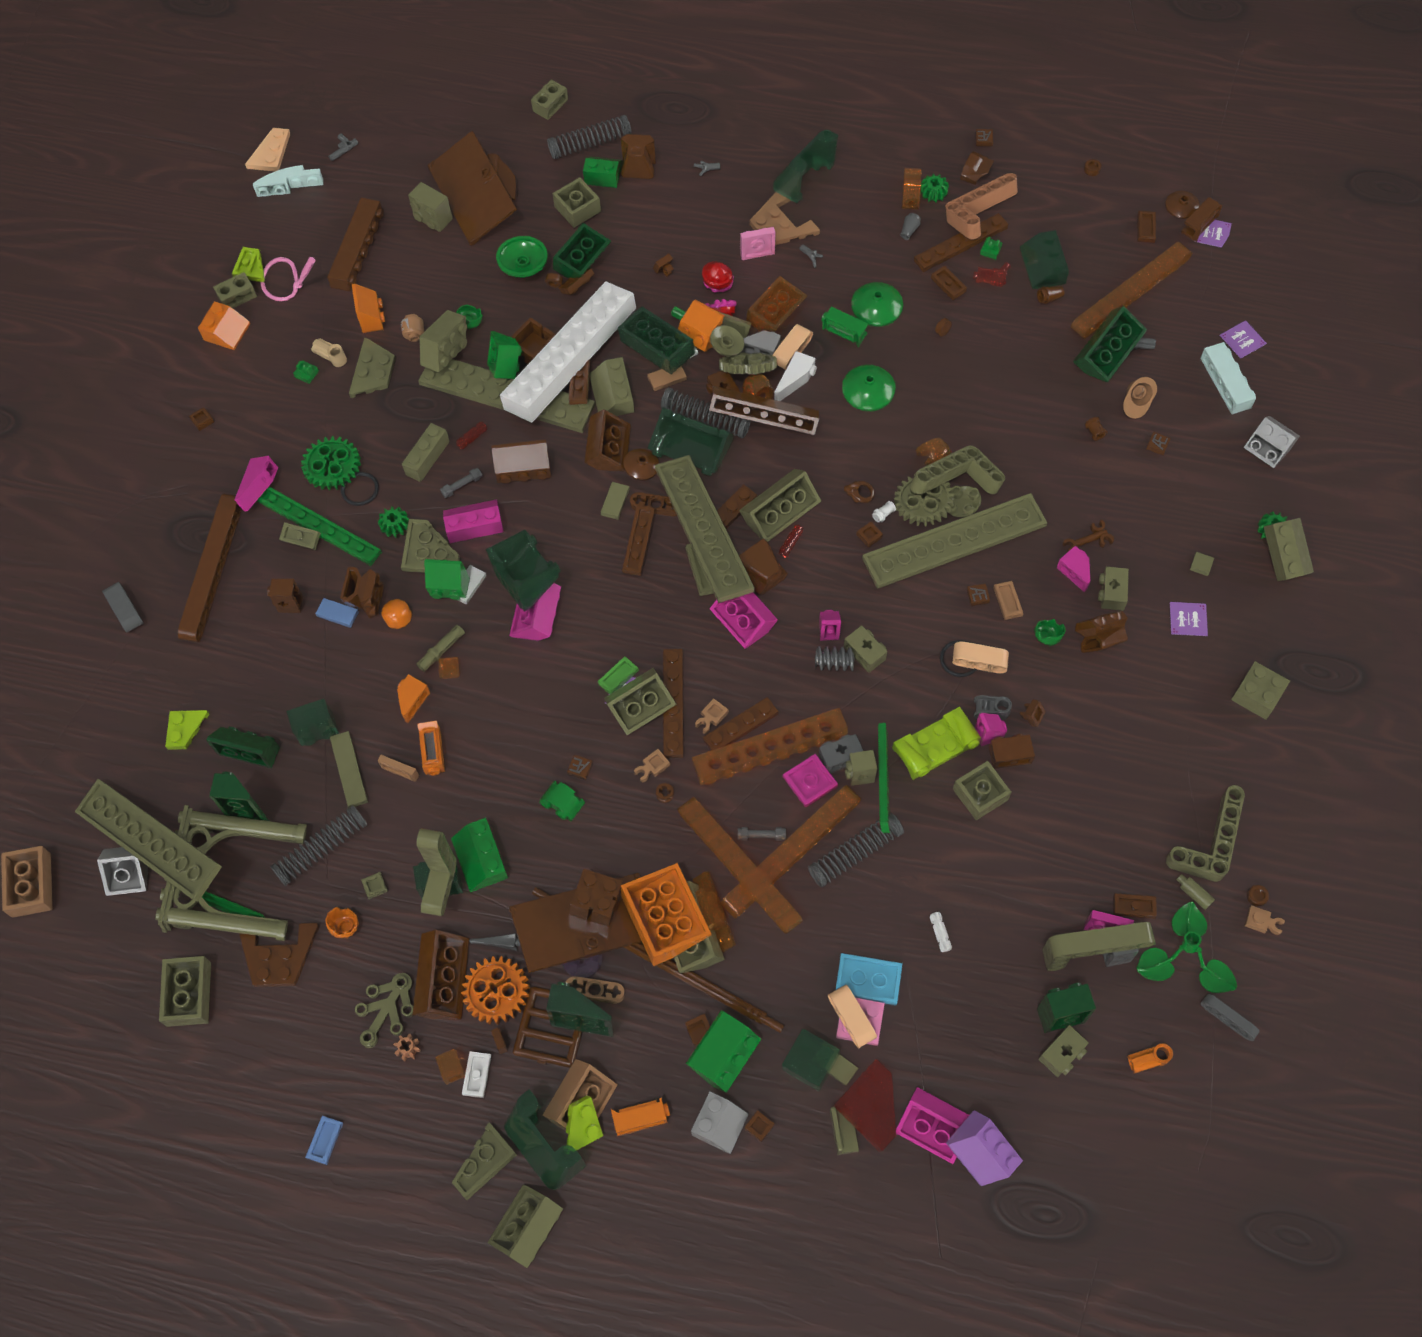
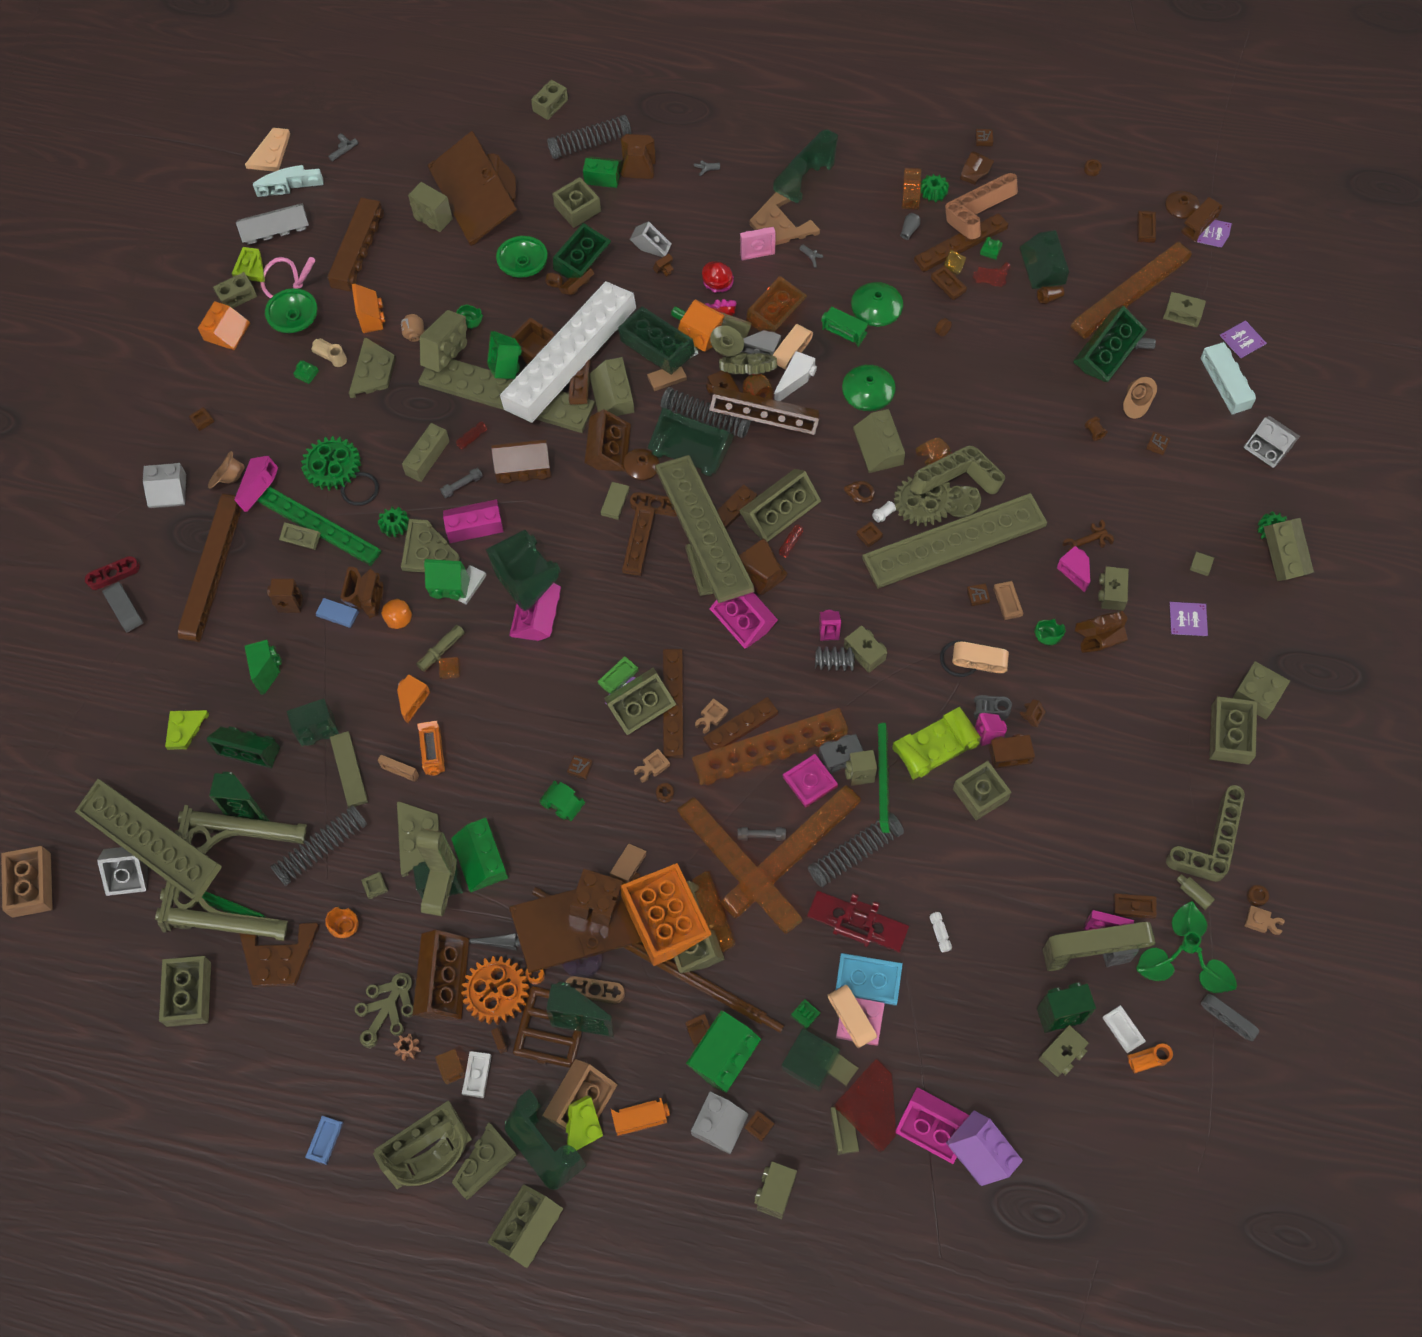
none -> dark red beam [85,556,140,590]
none -> light grey slope [143,463,187,508]
none -> medium nougat piece [208,451,245,488]
none -> light grey slope [236,203,309,245]
none -> green slope [245,640,282,695]
none -> green dish [265,288,318,333]
none -> olive piece [373,1100,472,1189]
none -> olive wing [397,802,440,877]
none -> orange bush [525,969,545,985]
none -> medium nougat tile [610,844,646,884]
none -> light grey slope [630,221,672,257]
none -> olive brick [754,1162,797,1220]
none -> green tile [791,999,820,1030]
none -> dark red piece [807,891,909,953]
none -> olive slope [853,409,905,473]
none -> clear yellow plate [944,250,966,274]
none -> white tile [1102,1005,1146,1054]
none -> olive brick [1163,292,1206,327]
none -> olive brick [1209,696,1257,765]

